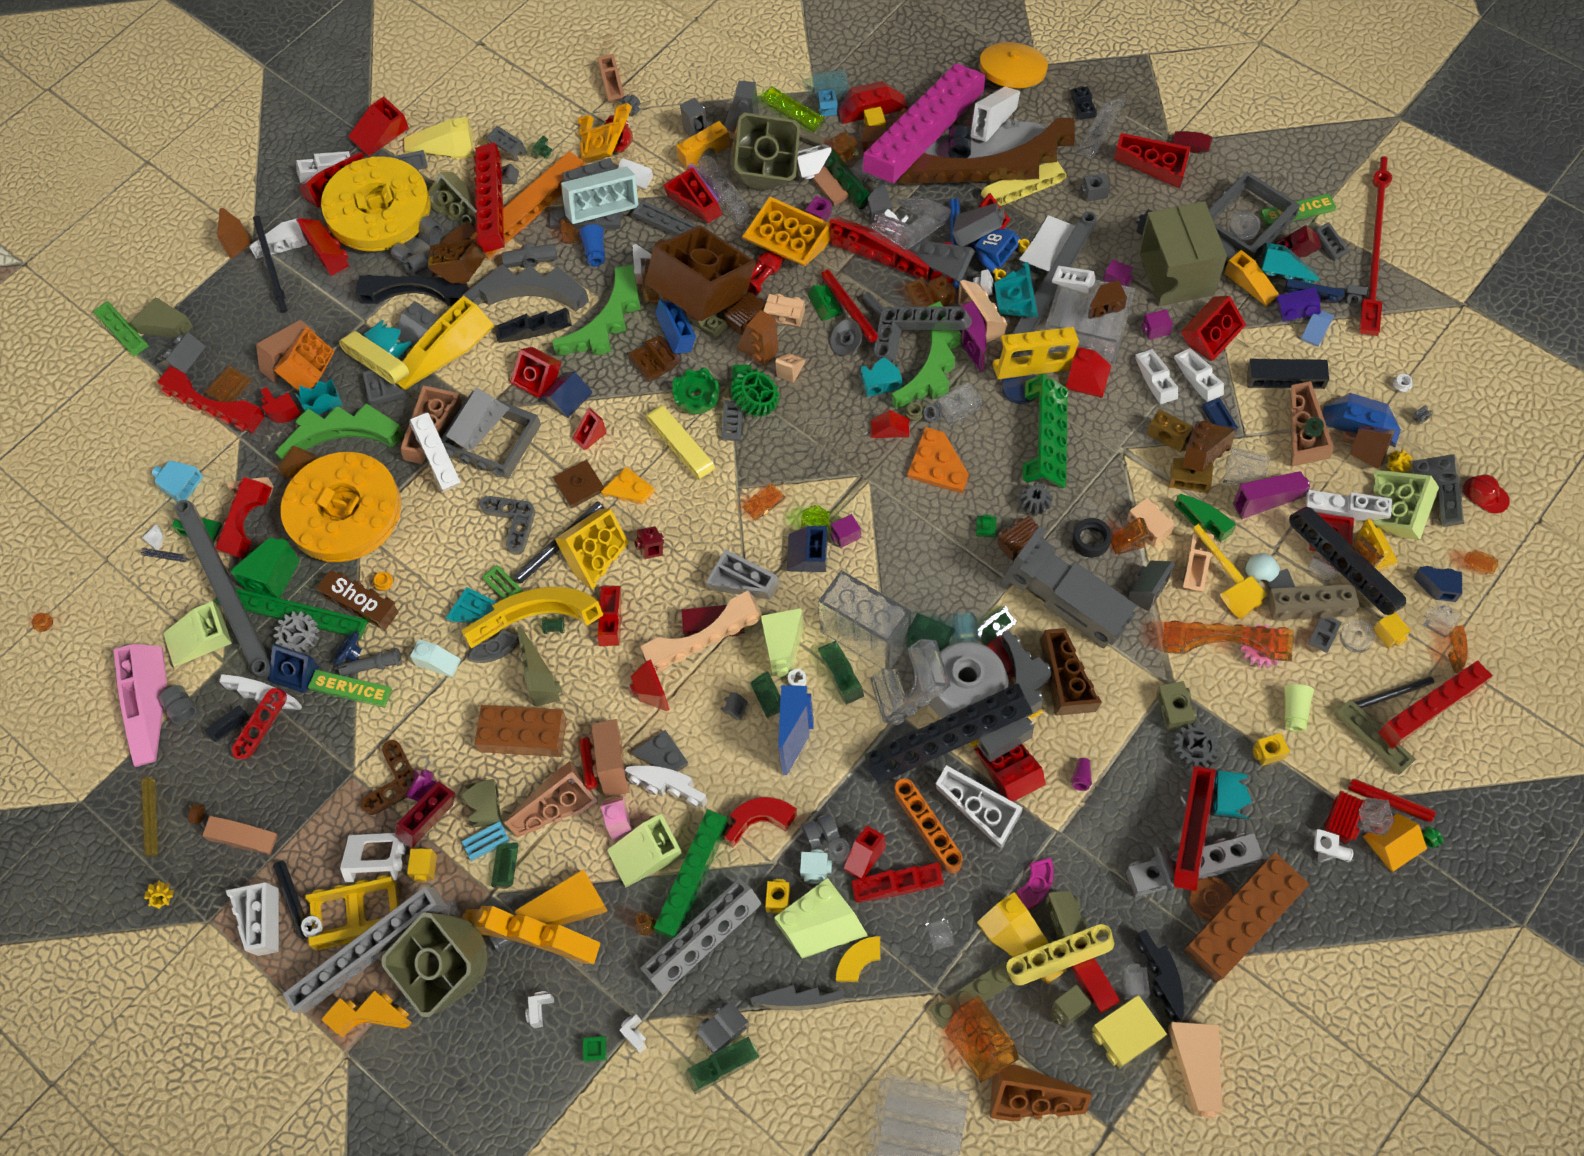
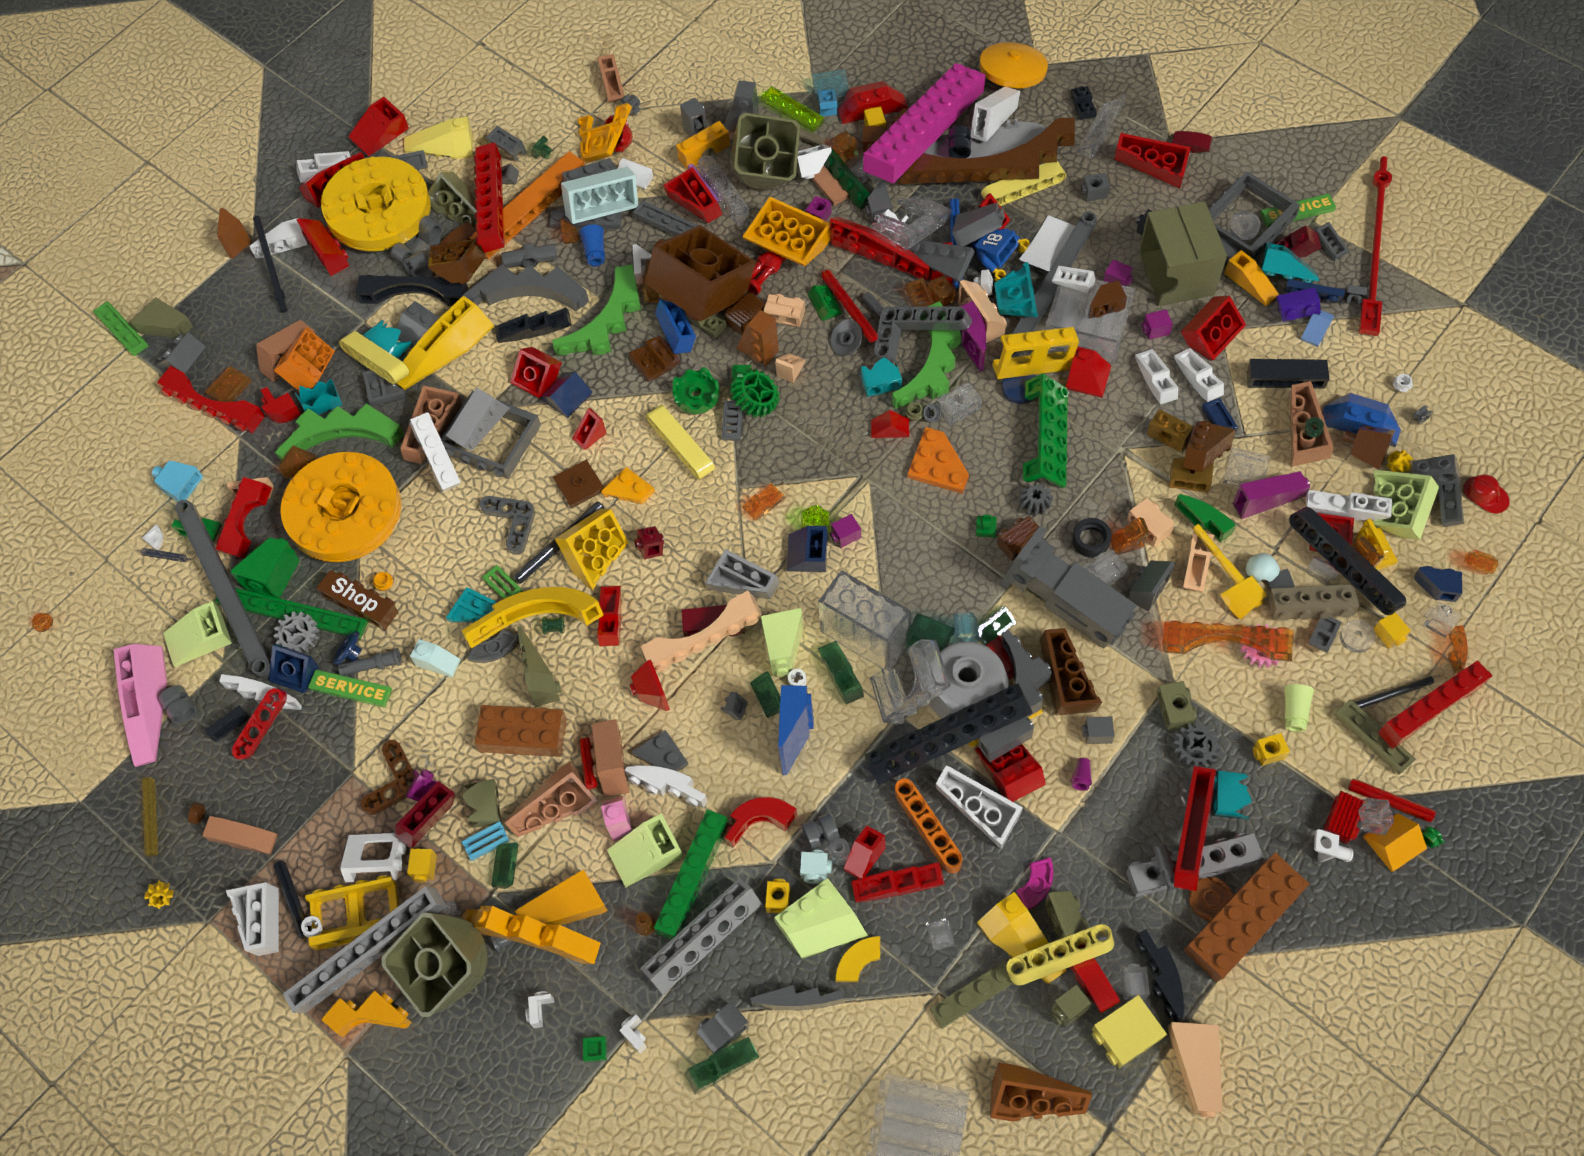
clear orange slope [945,995,1019,1083] -> none
none -> dark grey brick [1082,716,1115,744]
none -> clear brick [1083,550,1128,586]

